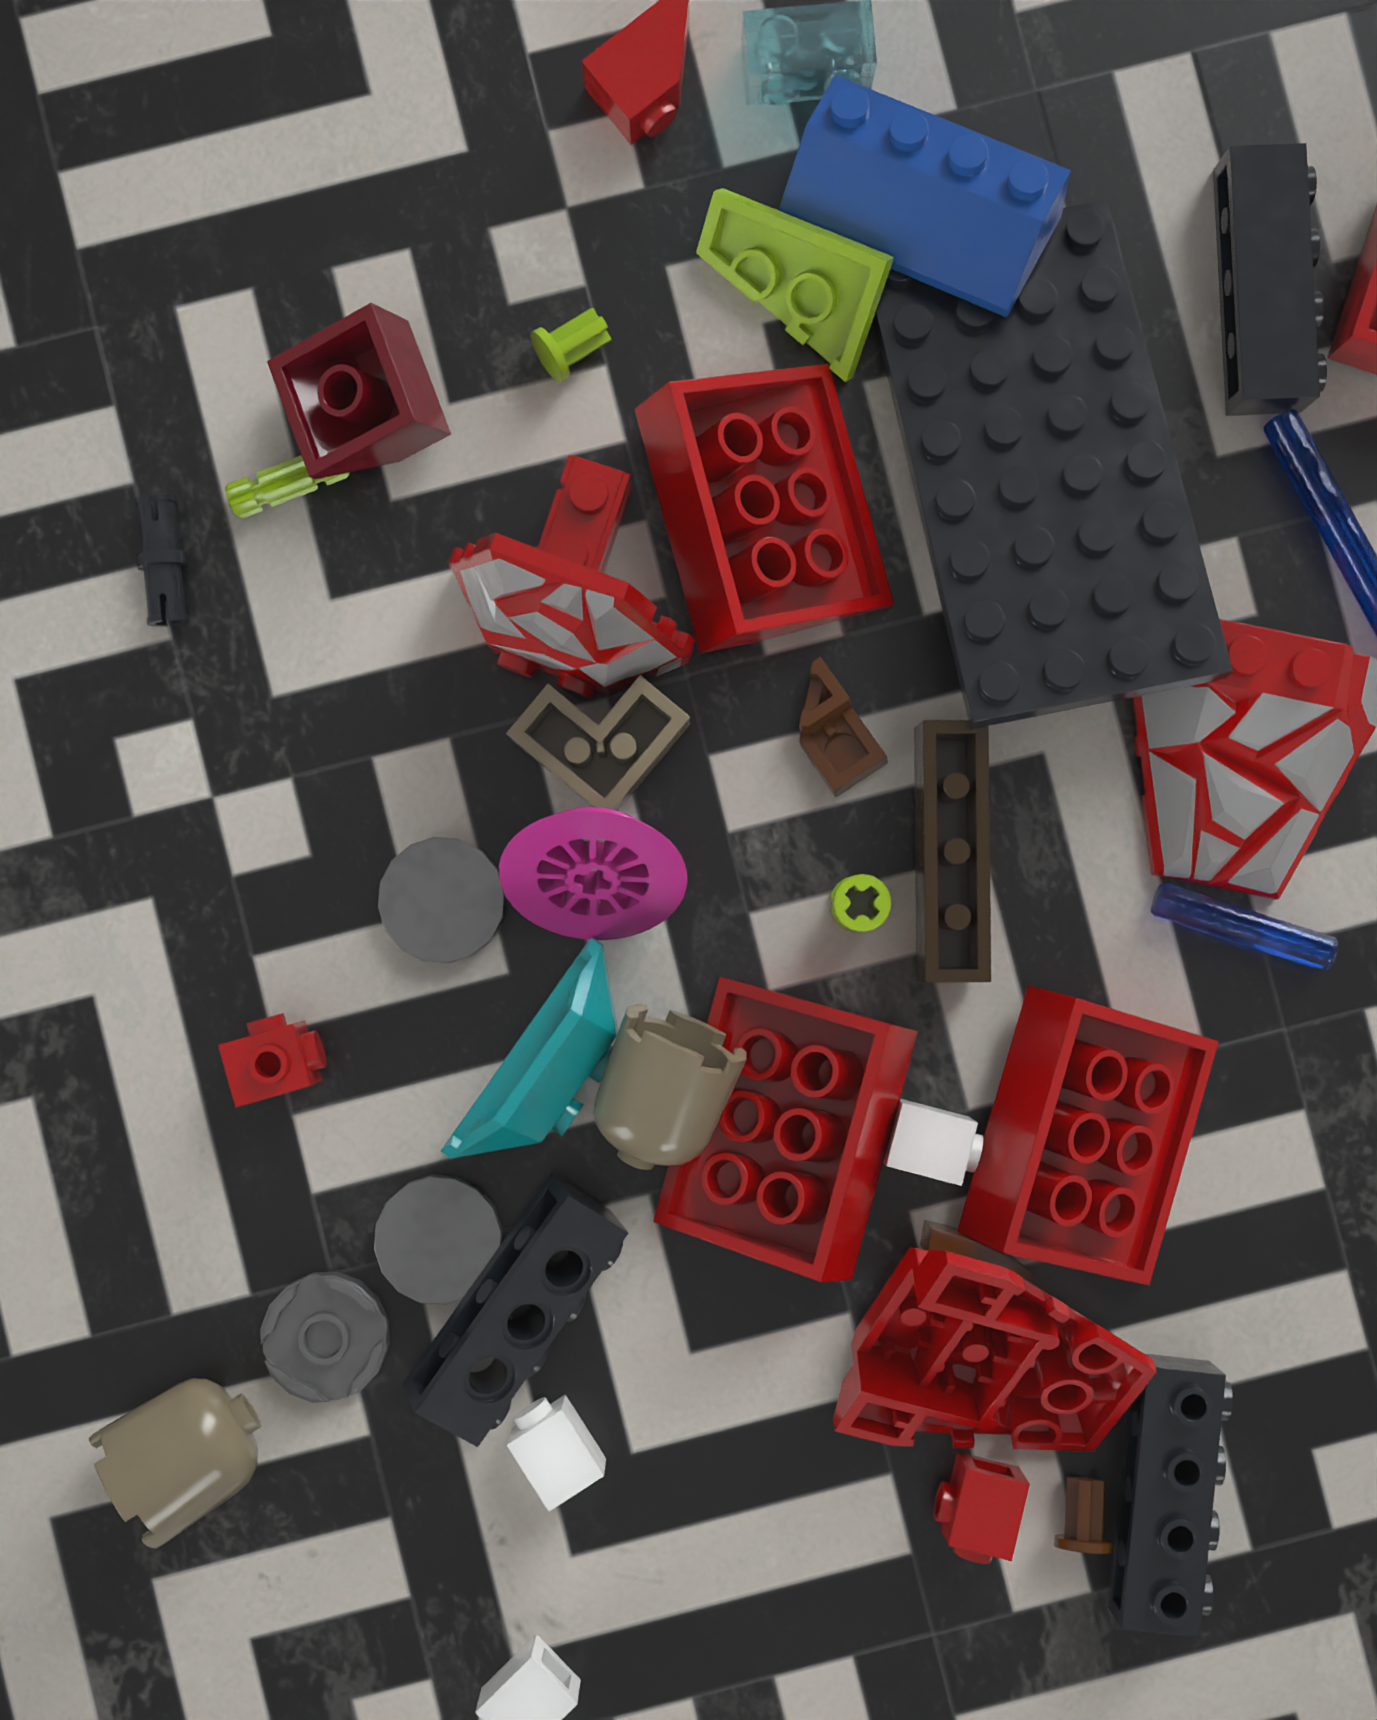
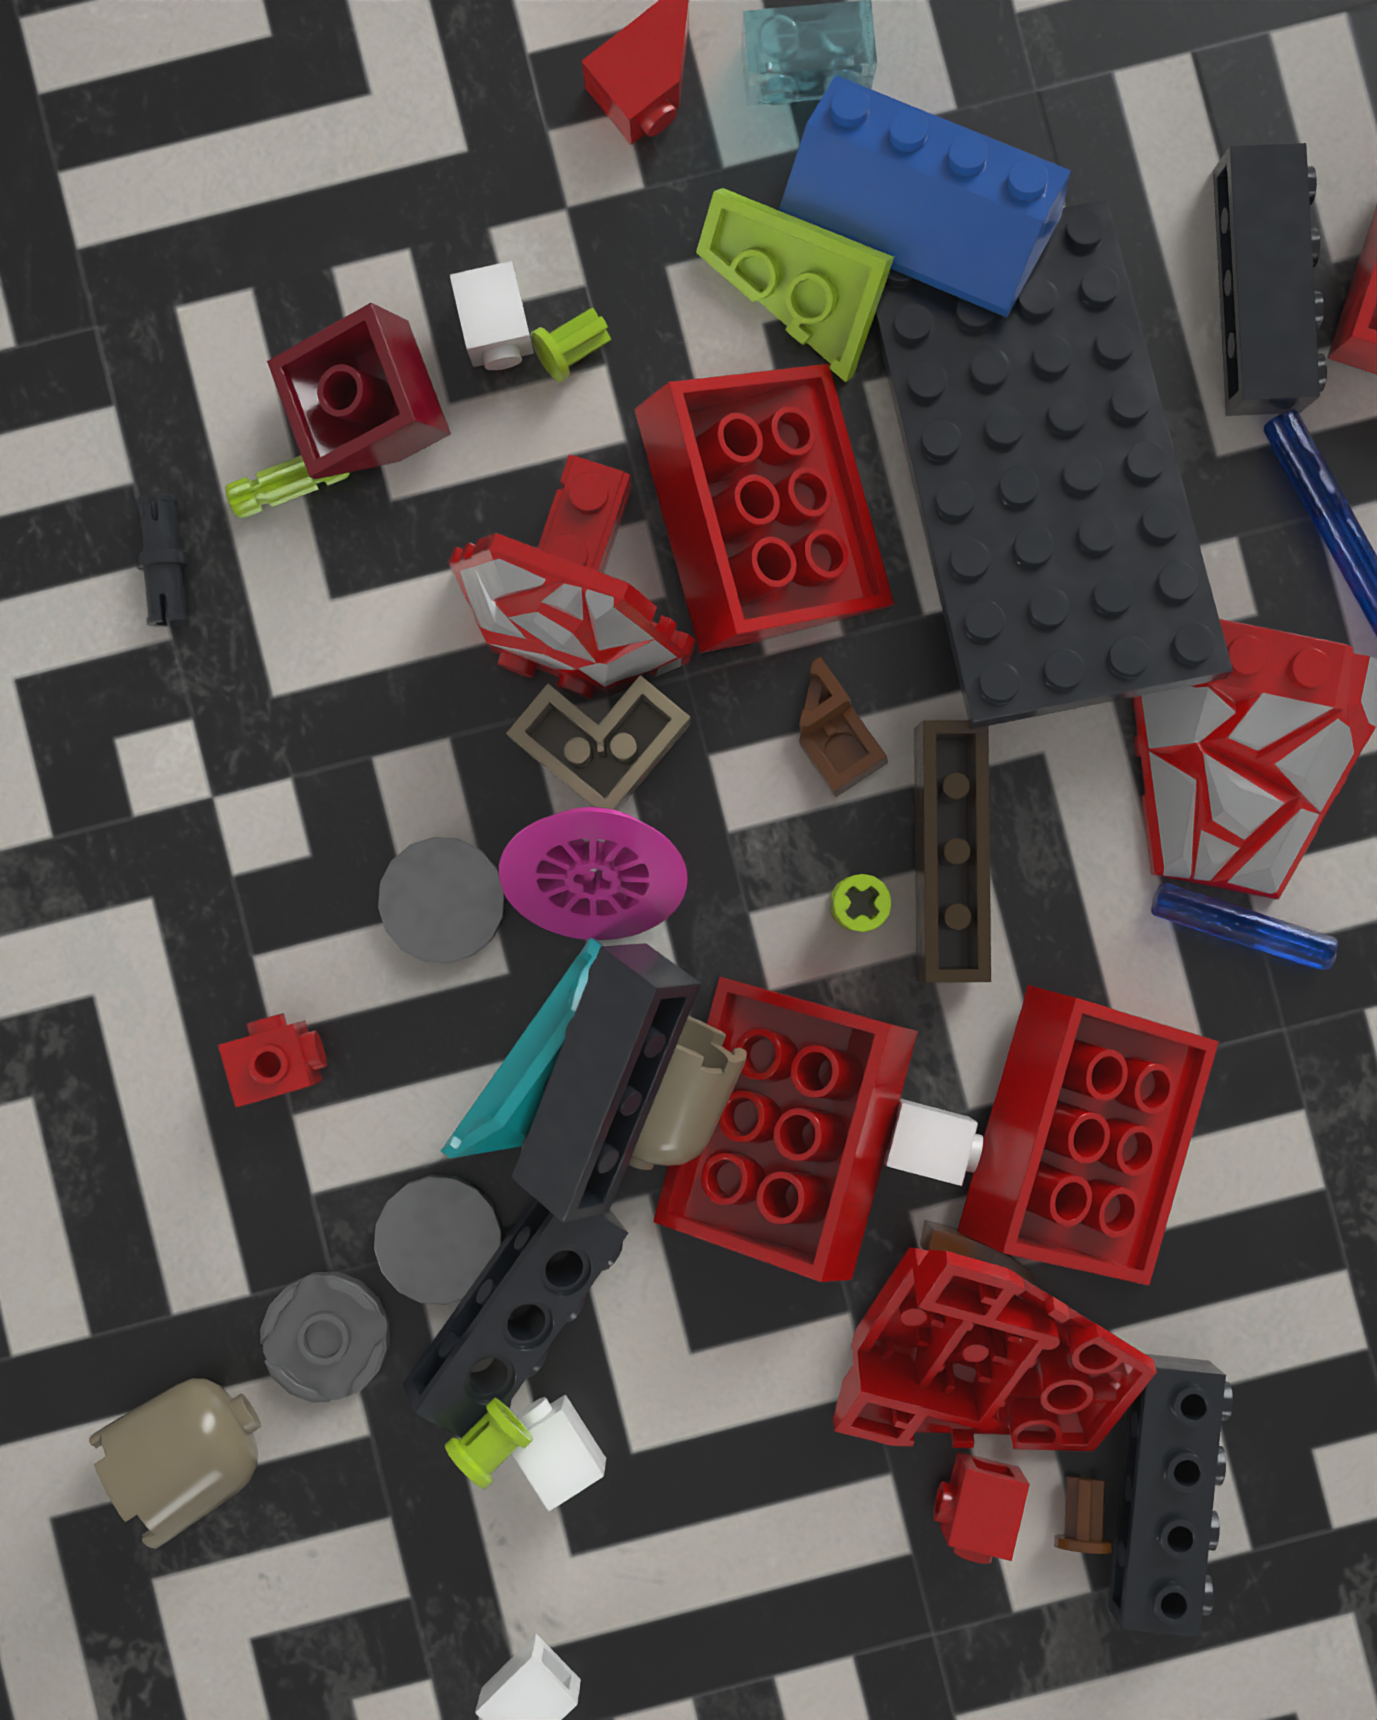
none -> lime bush [445,1398,533,1489]
none -> white brick [450,261,534,370]
none -> black brick [512,943,702,1223]

